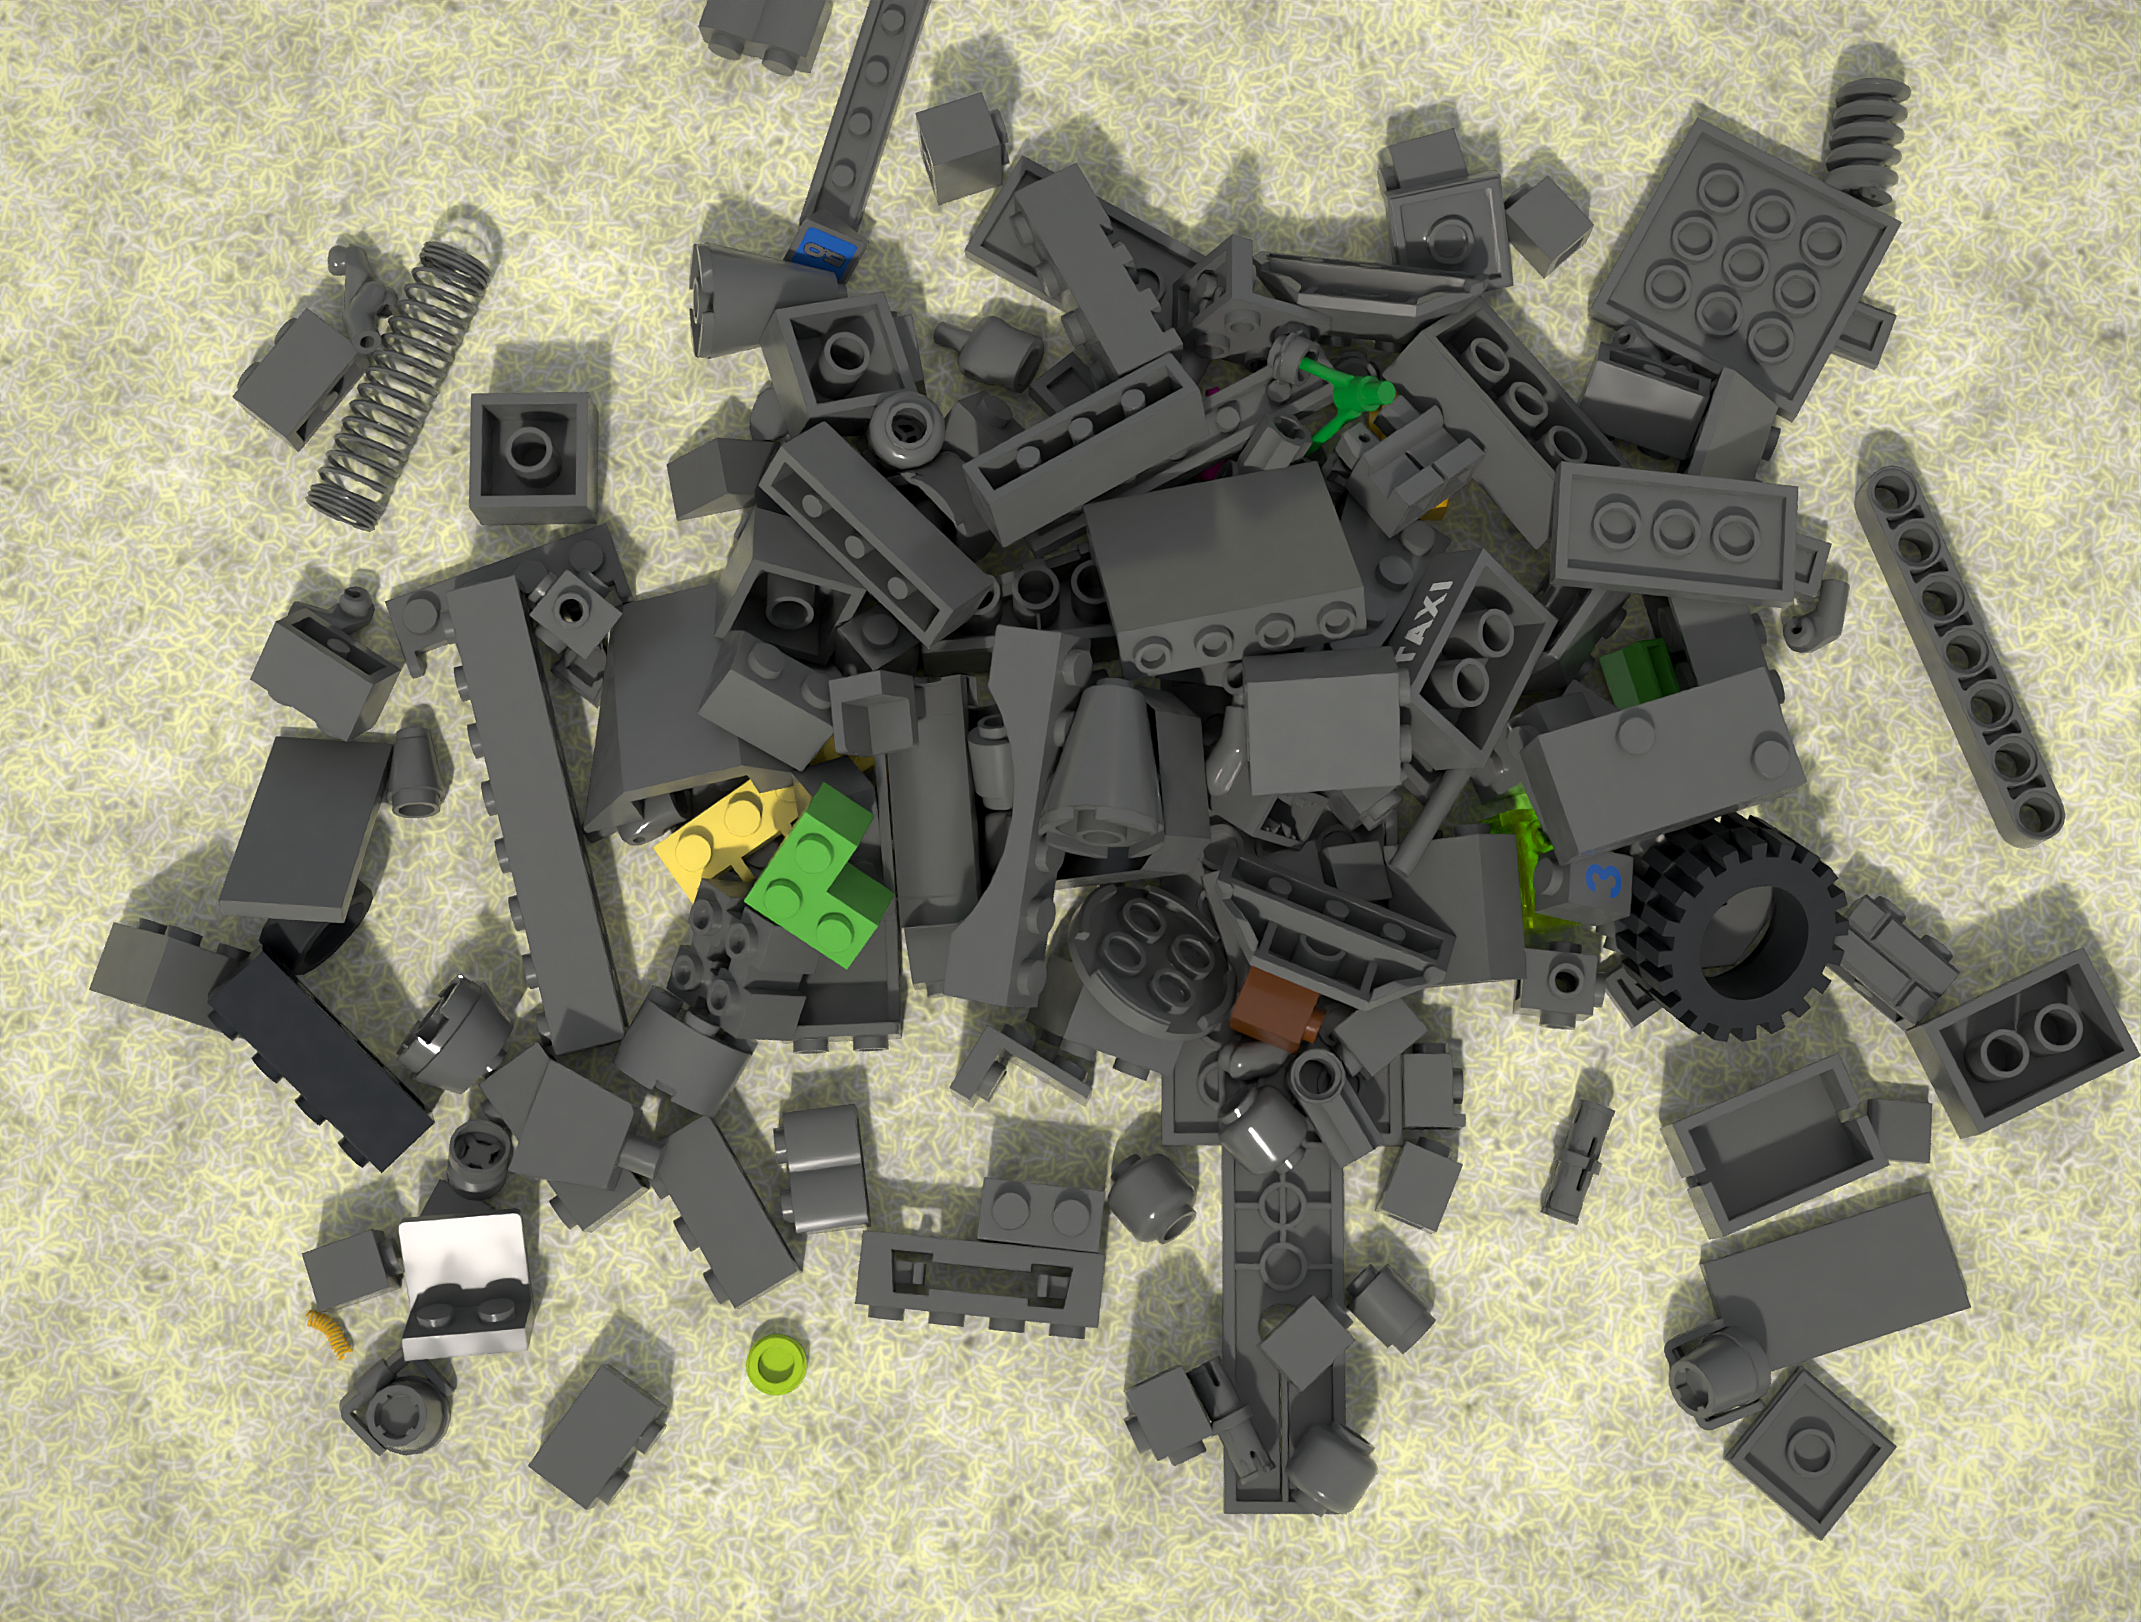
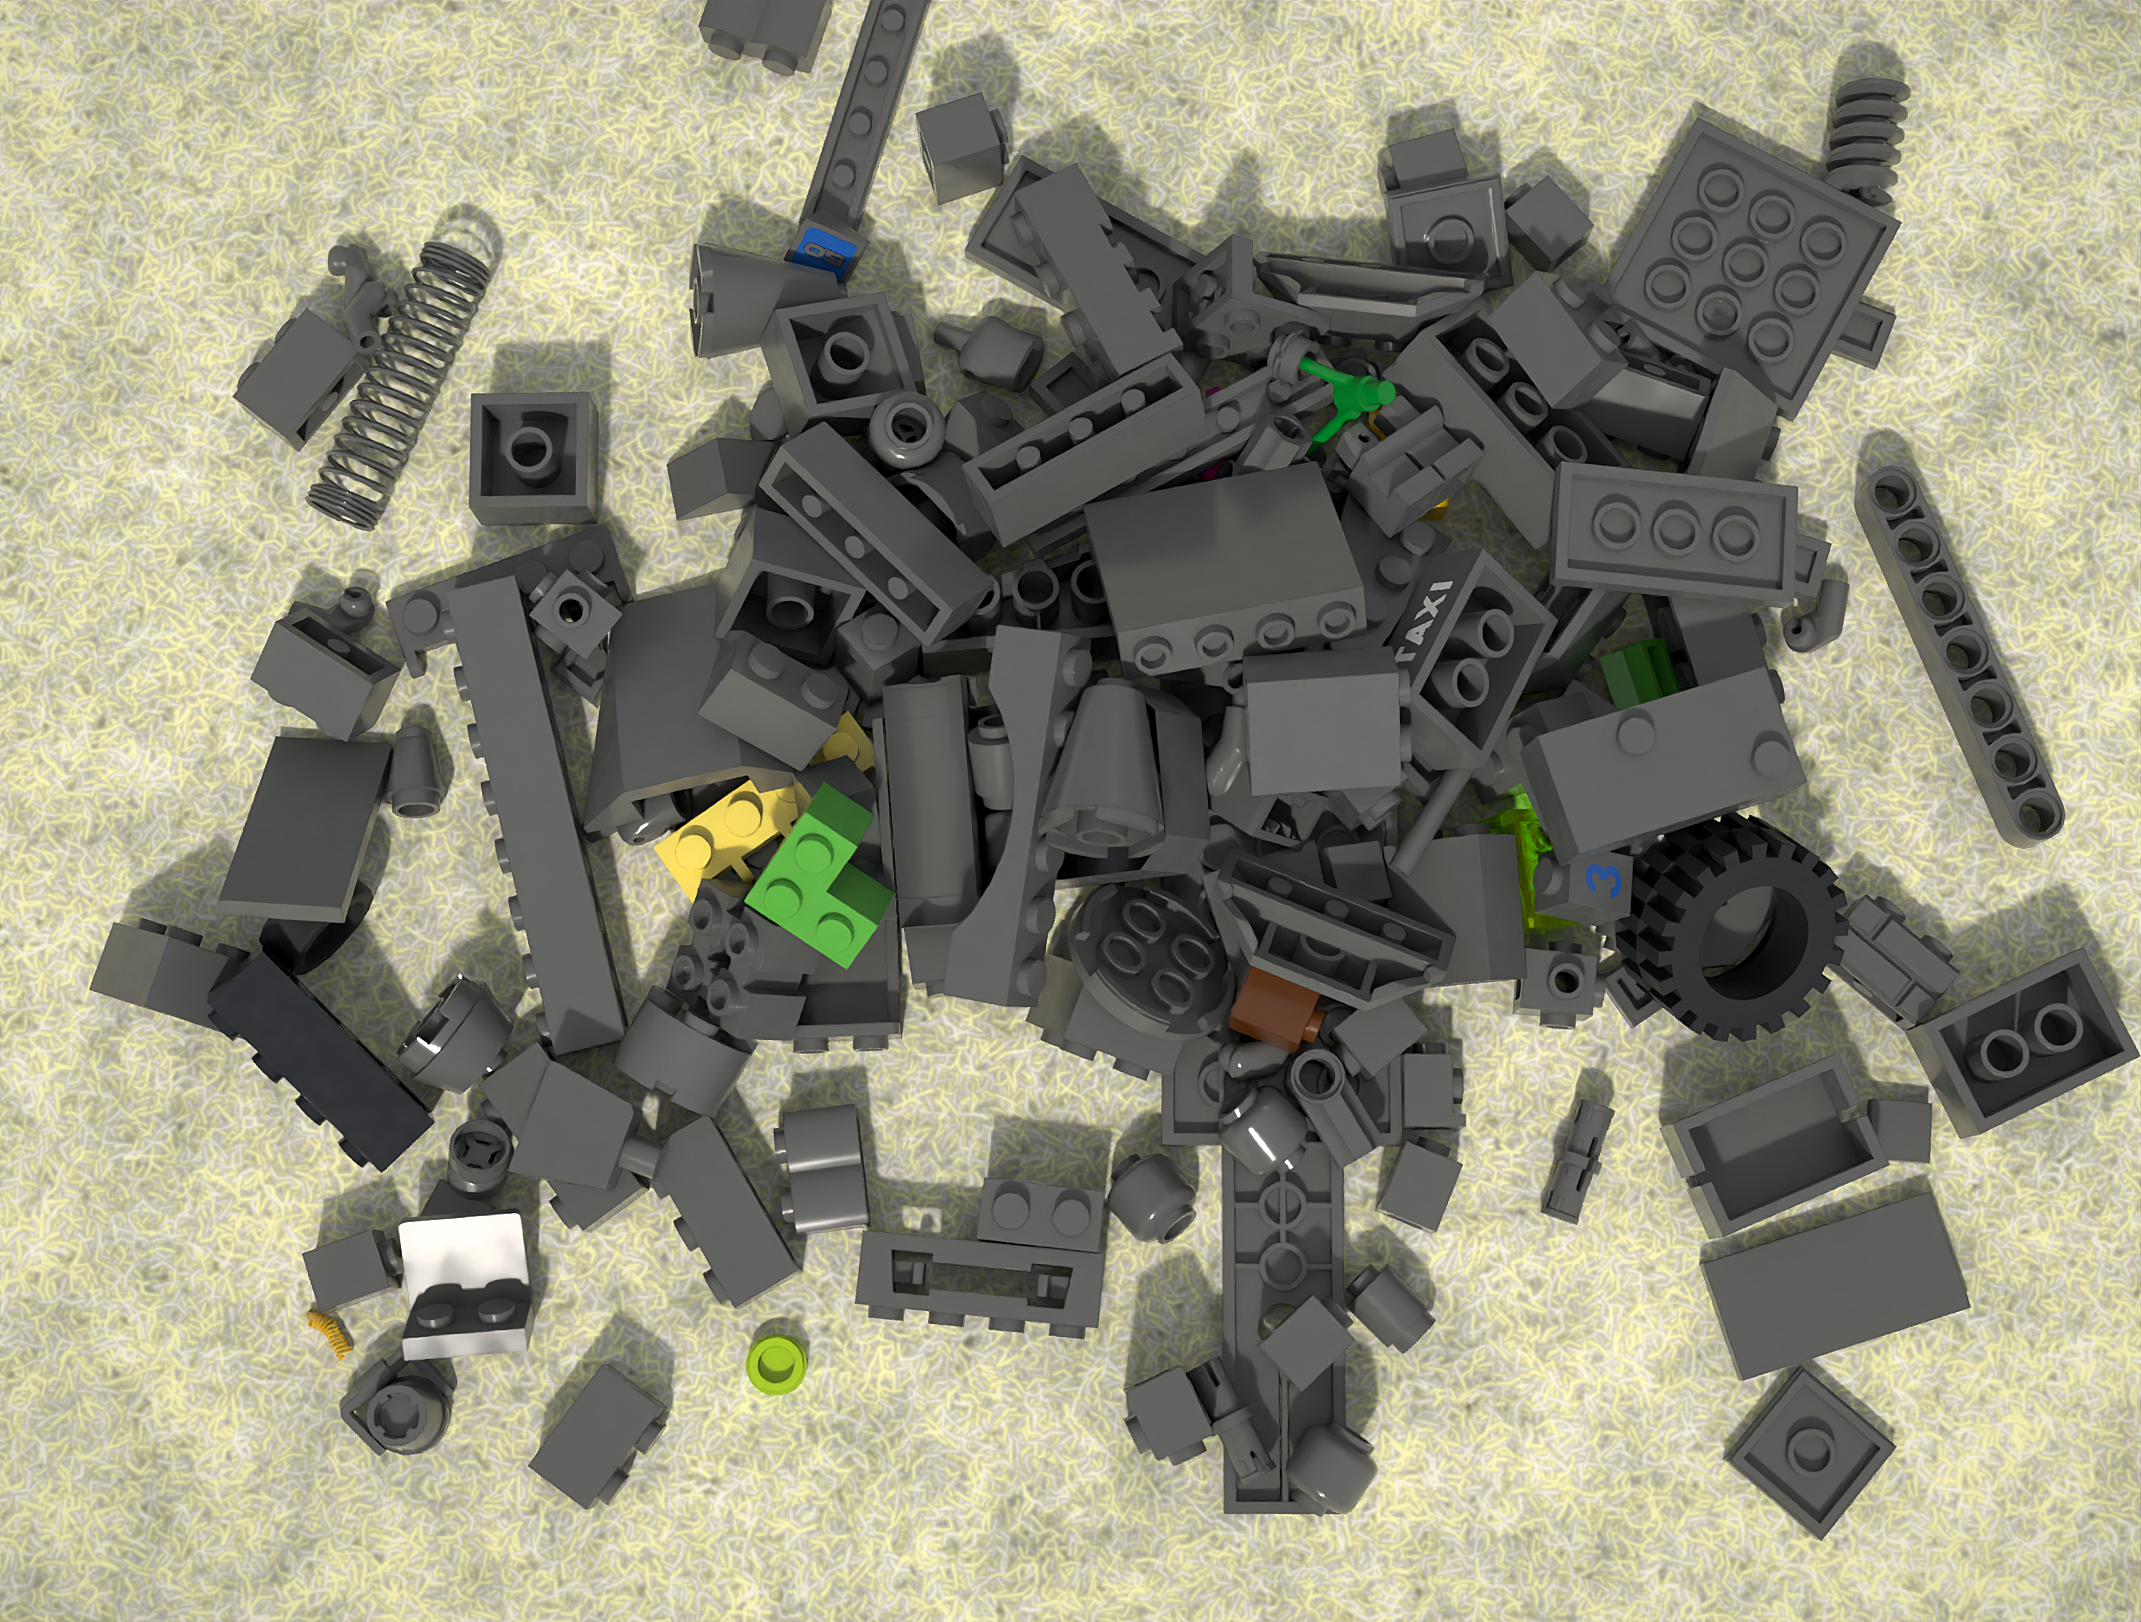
dark grey panel [829,670,919,757] -> none
dark grey bracket [949,1023,1093,1108] -> none
dark grey piece [1664,1317,1771,1431] -> none
none -> dark grey brick [1486,271,1629,411]

